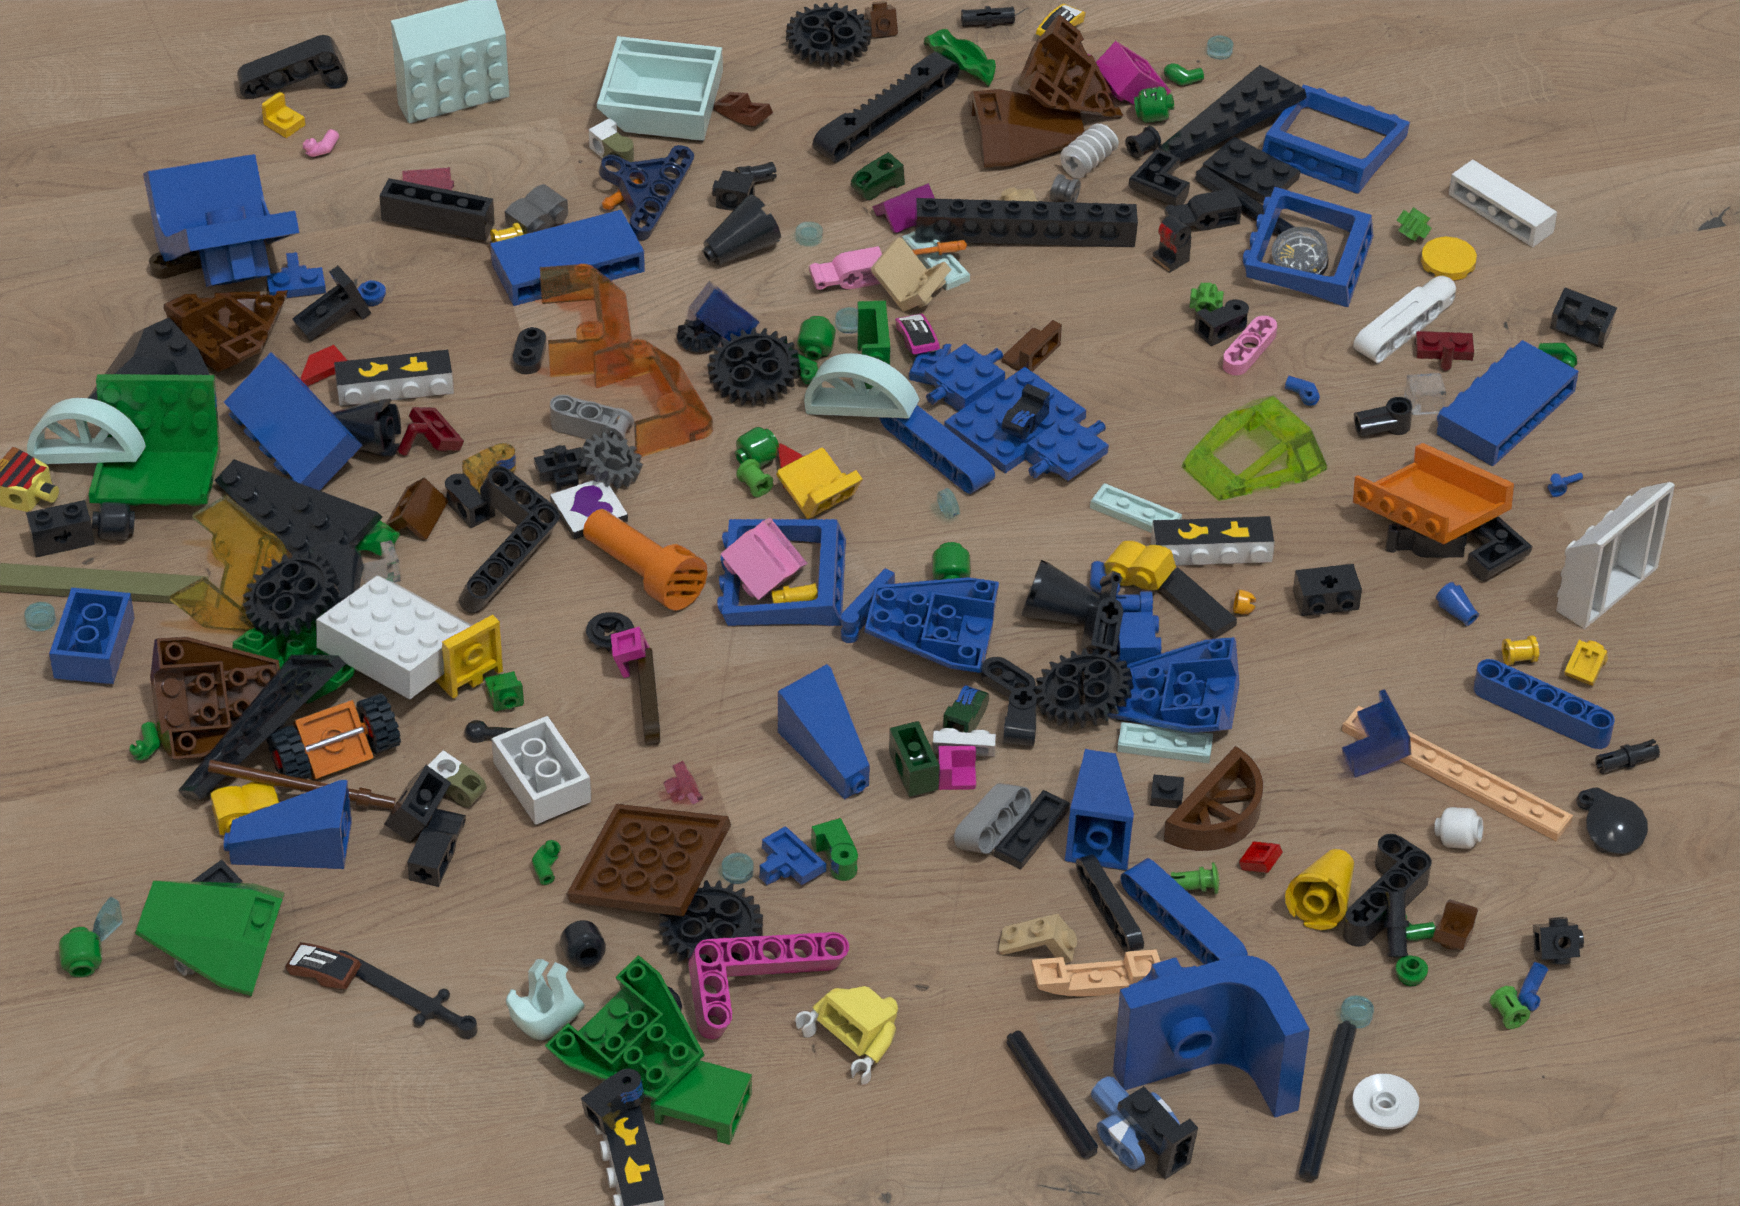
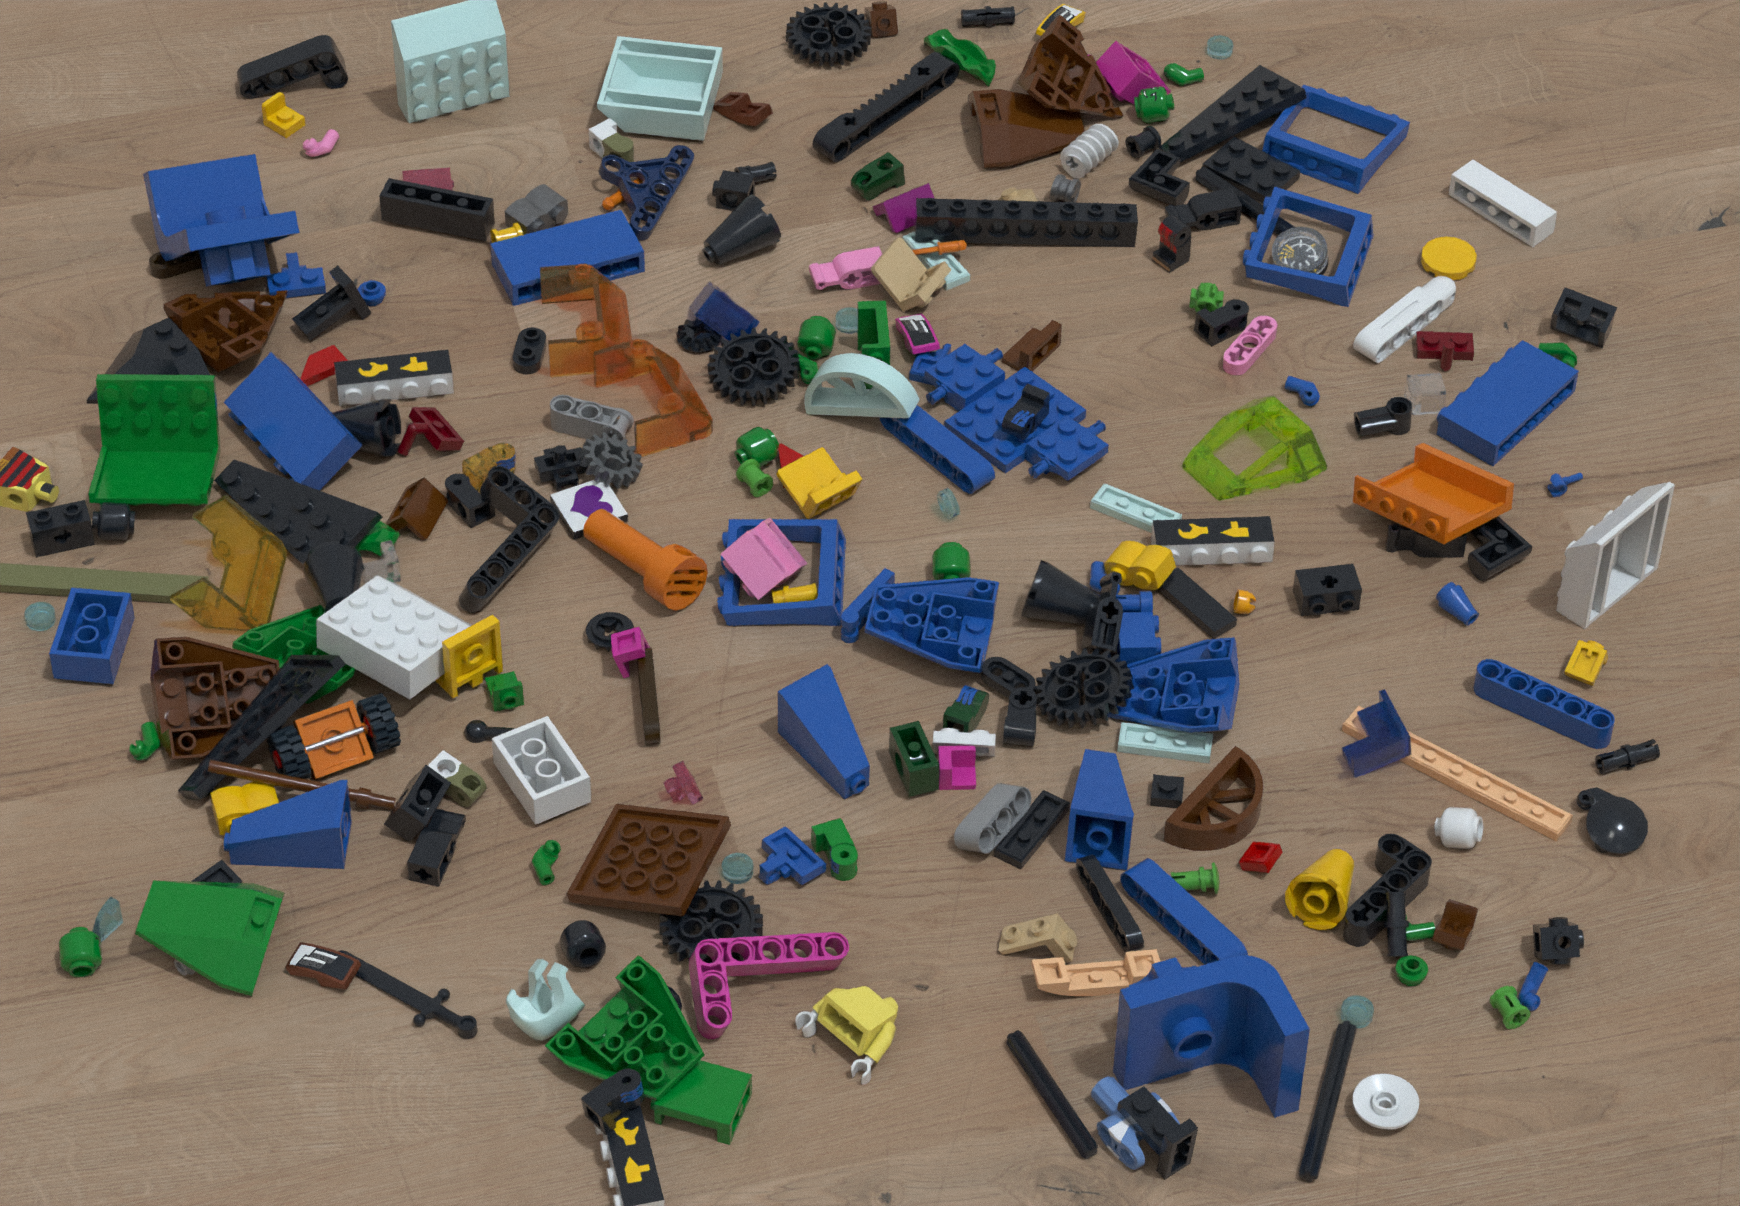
light aqua window [27,398,146,464] -> none
black gear [243,551,340,637] -> none
clear light blue tile [795,222,823,246] -> none
bright green gear [1396,207,1432,241] -> none
yellow bush [1502,635,1539,666] -> none

